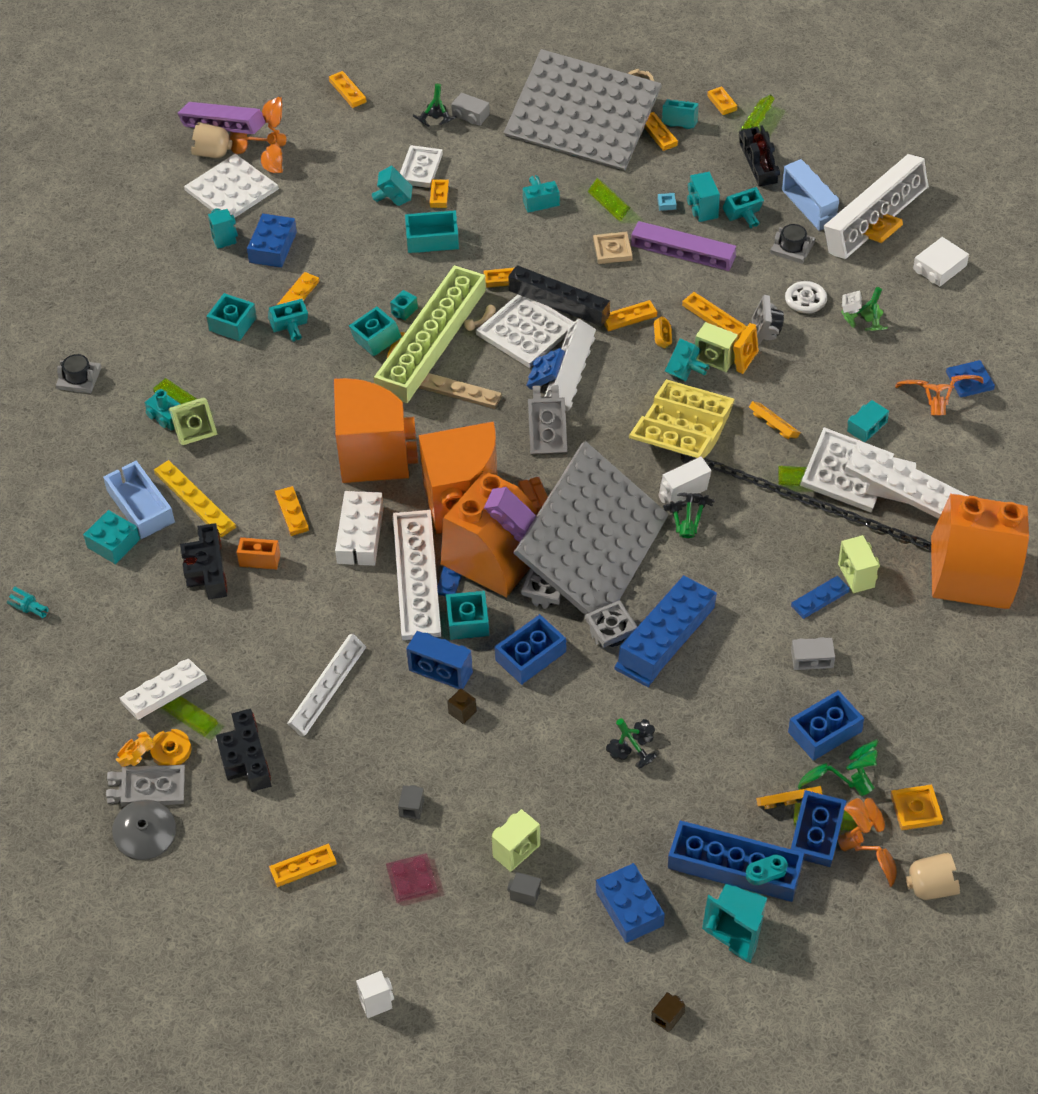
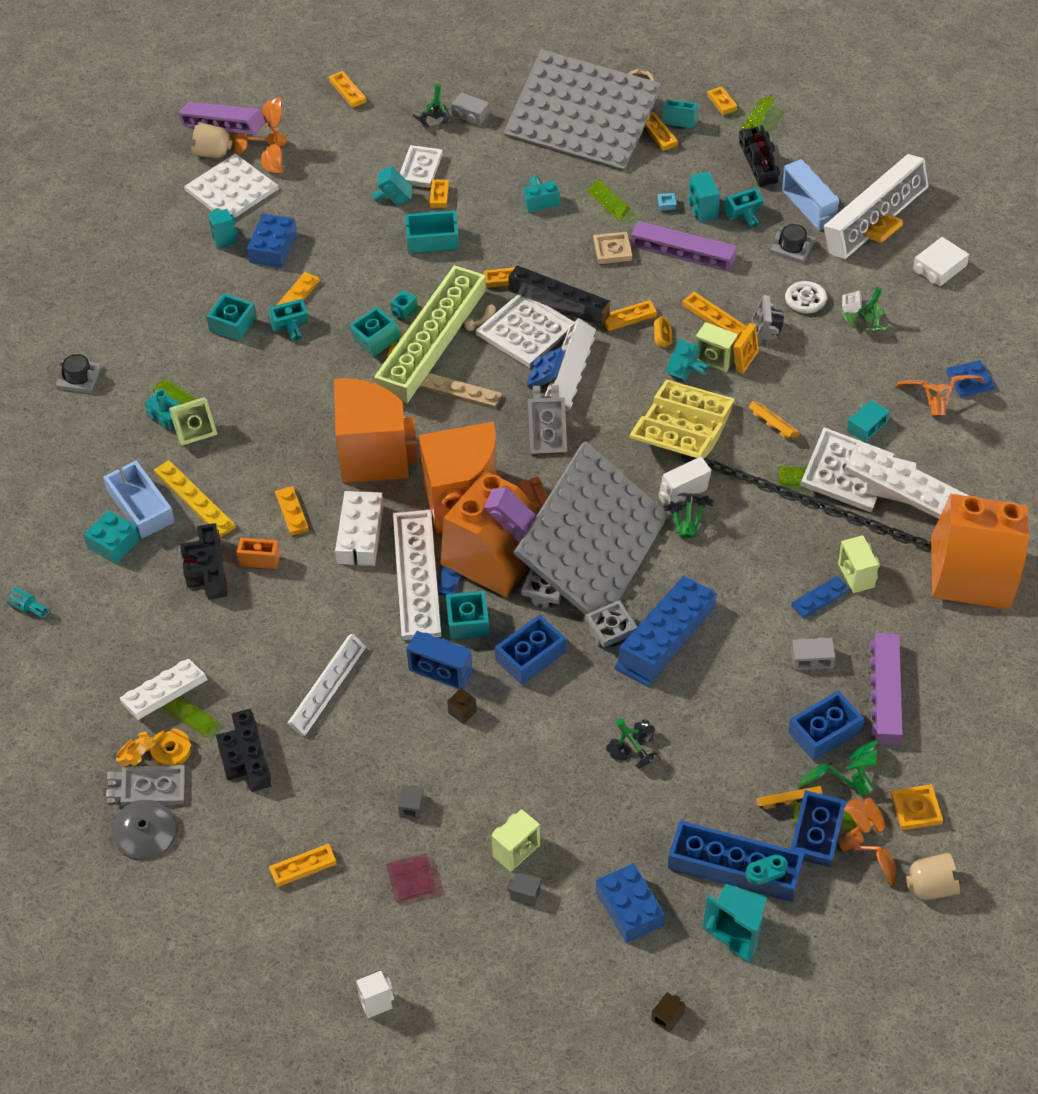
none -> medium lavender brick [870,633,902,745]

